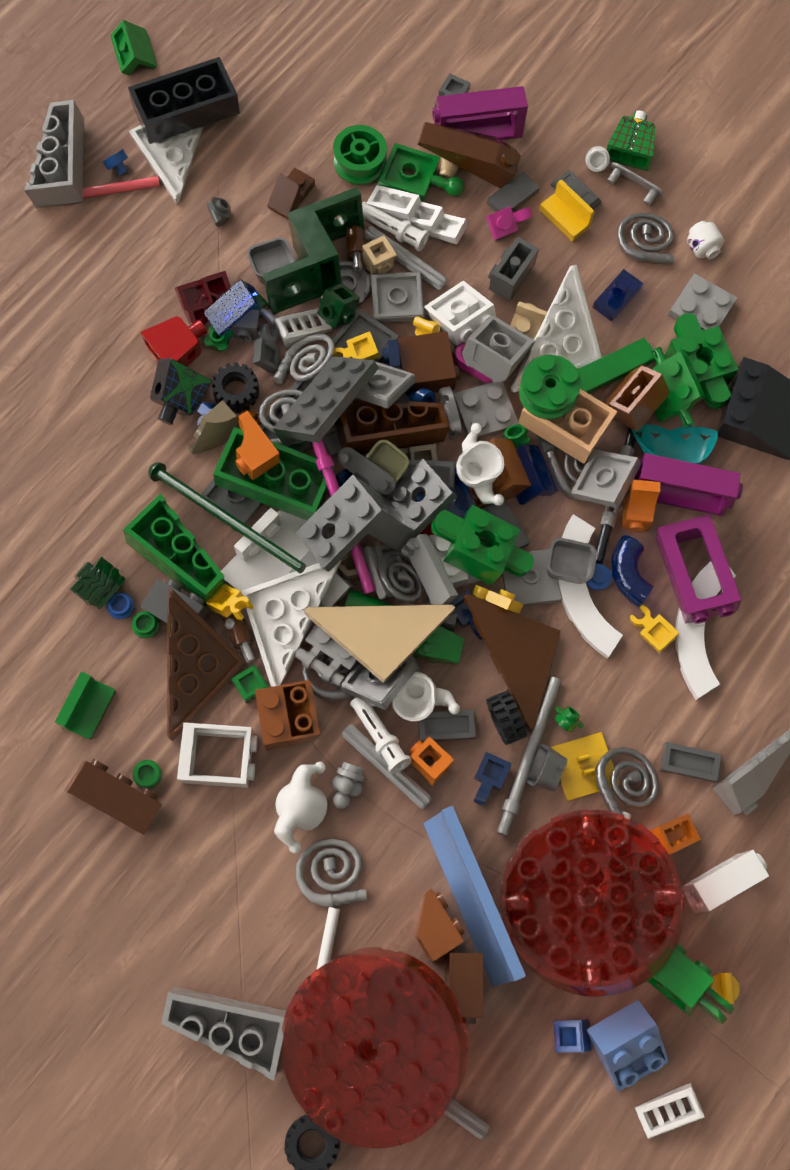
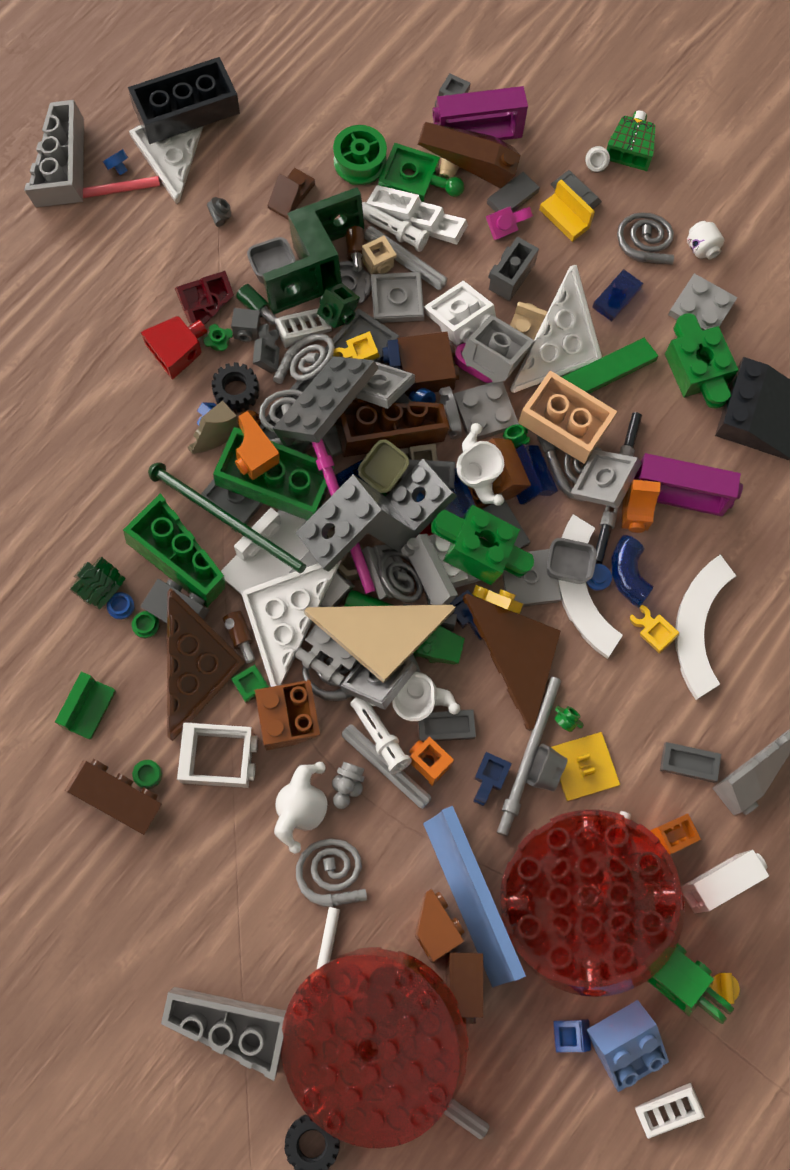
green panel [110,20,157,76] -> none
black torso [150,358,212,425] -> none
clear blue panel [204,279,258,336] -> none
yellow plate [206,584,254,620] -> none
dark grey piece [338,447,396,494] -> none
yellow plate [413,316,441,335] -> none
black tyre [486,690,527,745] -> none
green wheel [519,355,581,419] -> none
flat silver piece [595,747,659,820] -> none
dark orange slope [604,365,670,432] -> none
light grey piece [607,162,664,206] -> none
teal piece [631,424,718,465] -> none
green plate [651,347,705,428] -> none
magenta piece [656,514,742,624] -> none

